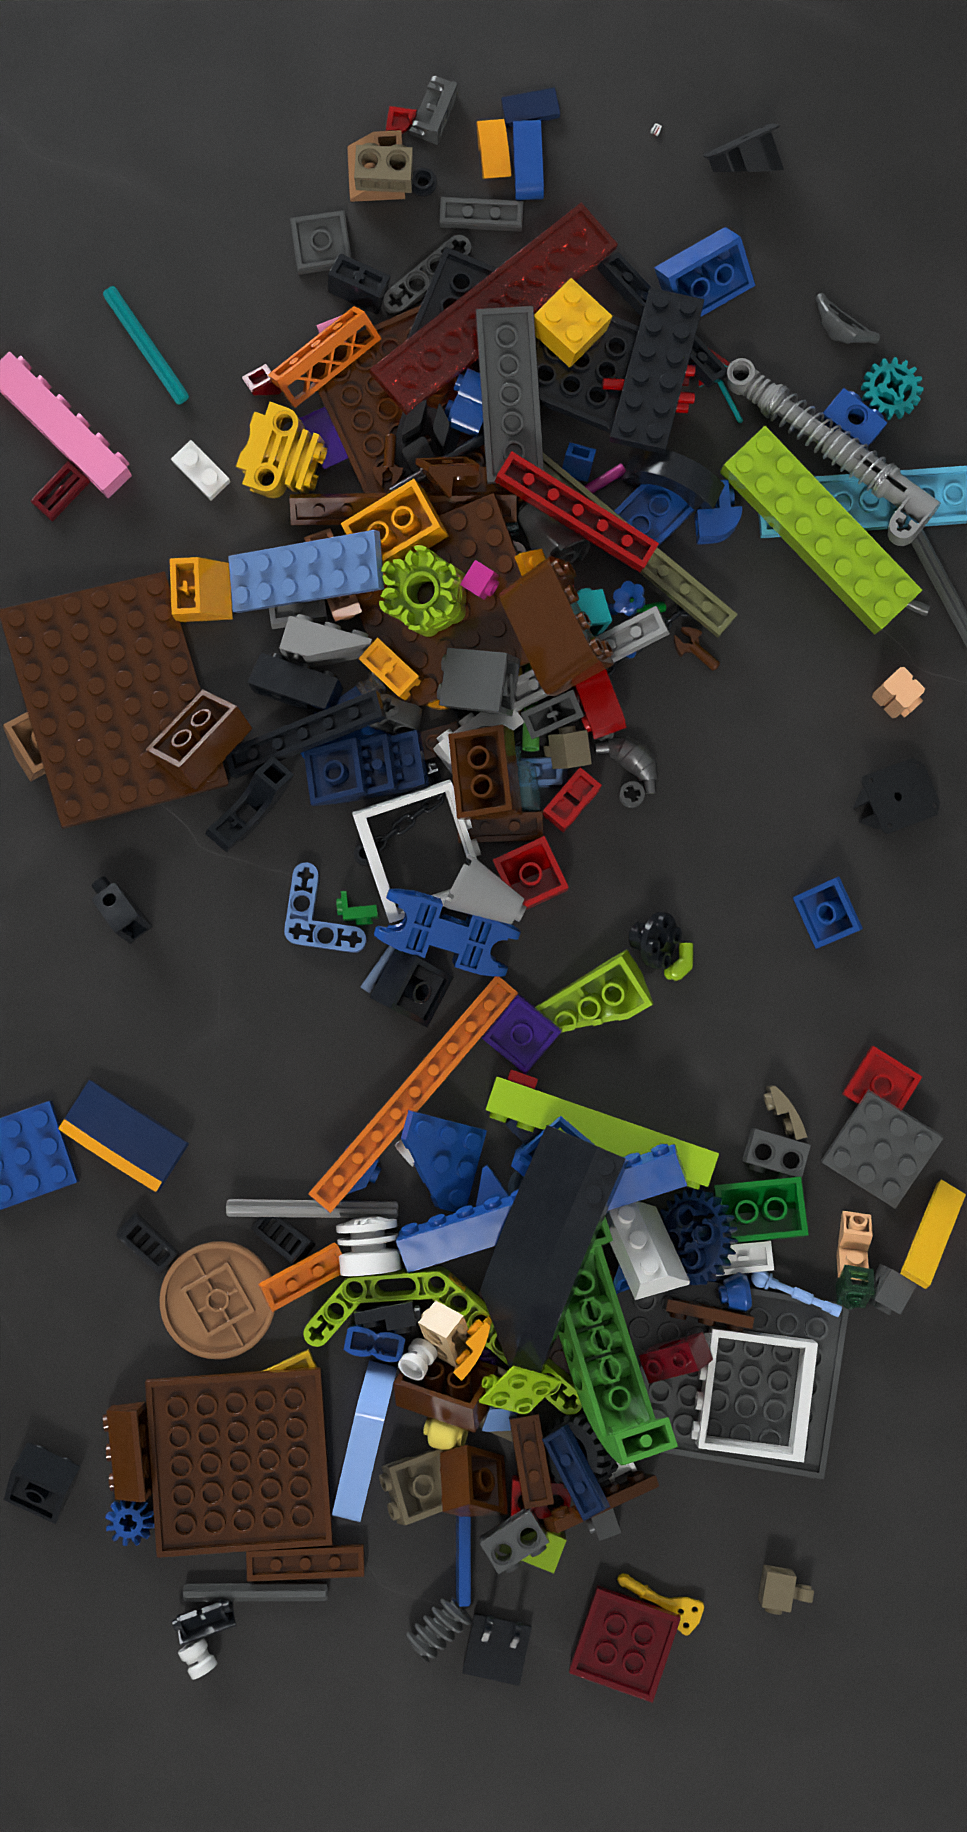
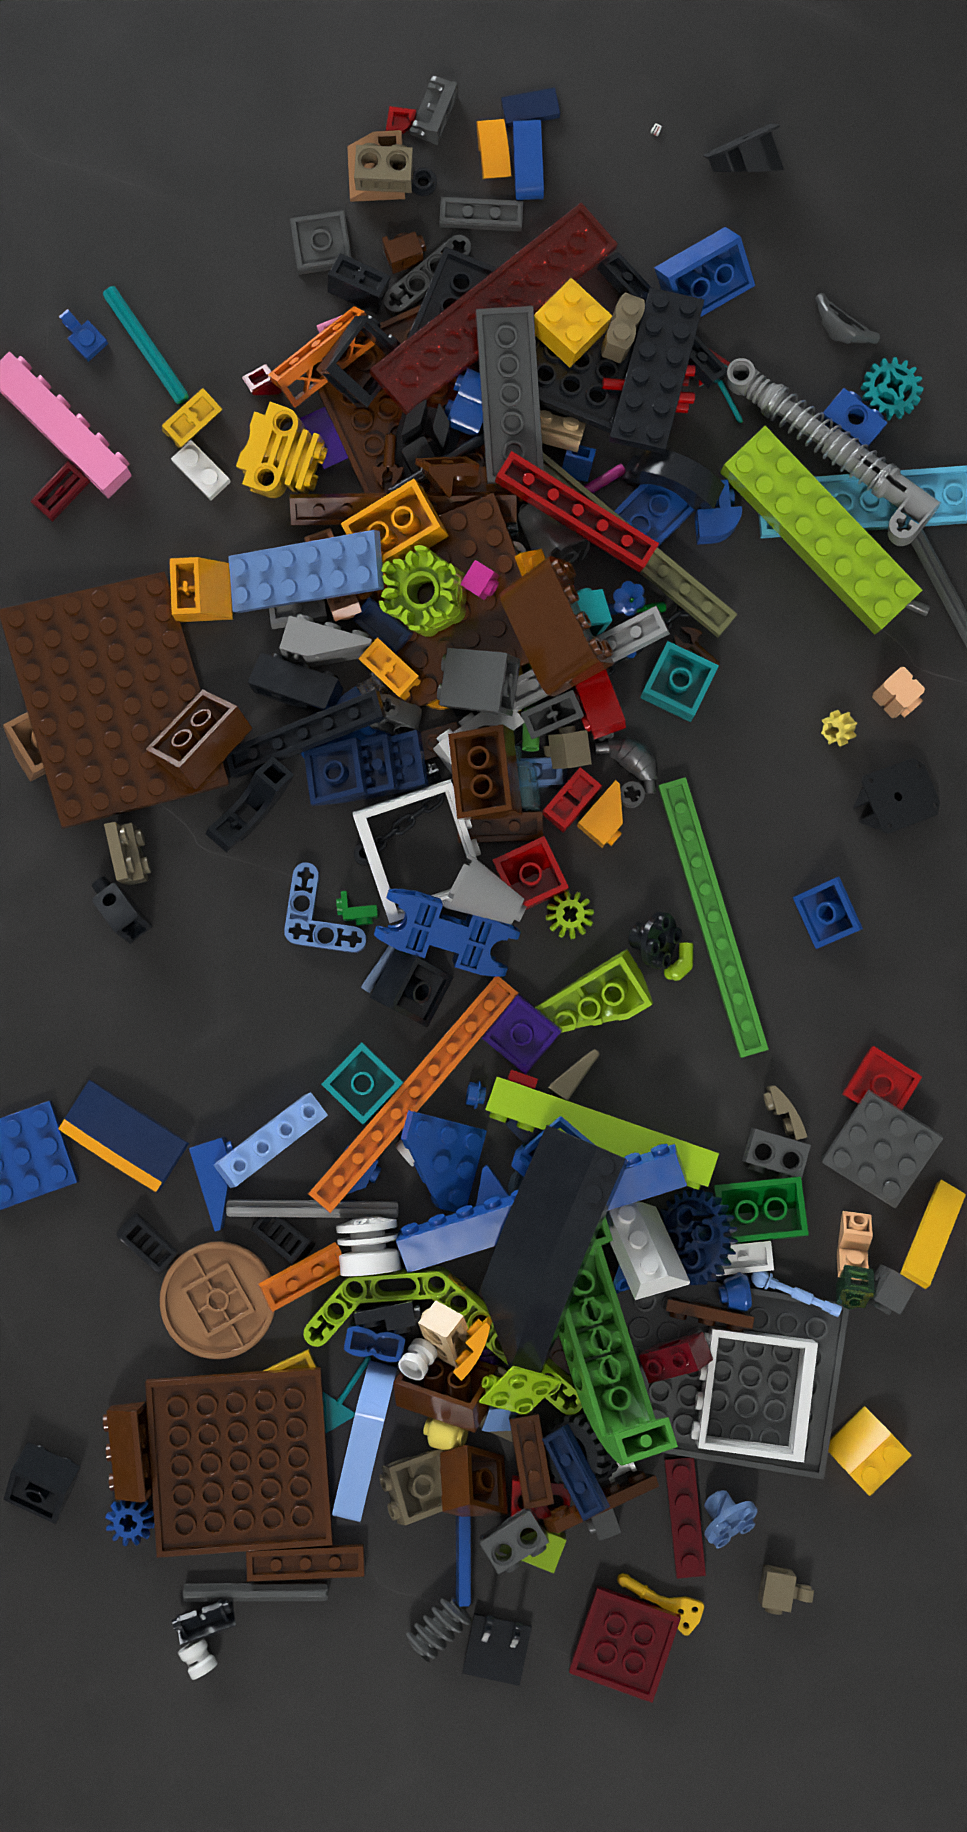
none -> blue plate [59,309,108,362]
none -> dark tan plate [104,822,151,886]
none -> yellow hinge [162,388,222,448]
none -> blue slope [189,1137,234,1231]
none -> light blue brick [213,1092,328,1188]
none -> black window [316,315,407,408]
none -> teal brick [321,1042,404,1125]
none -> teal piece [323,1356,371,1433]
none -> dark blue tile [352,597,413,655]
none -> reddish brown brick [382,232,427,274]
none -> blue plate [465,1081,486,1109]
none -> tan plate [540,410,586,453]
none -> lime gear [545,891,594,939]
none -> dark tan slope [548,1049,599,1100]
none -> light orange slope [577,780,623,848]
none -> dark tan brick [601,292,645,363]
none -> teal brick [640,641,719,722]
none -> bright green plate [658,777,769,1058]
none -> dark red plate [664,1456,706,1579]
none -> medium blue plate [704,1490,757,1548]
none -> light yellow gear [821,710,857,746]
none -> yellow slope [828,1406,912,1496]

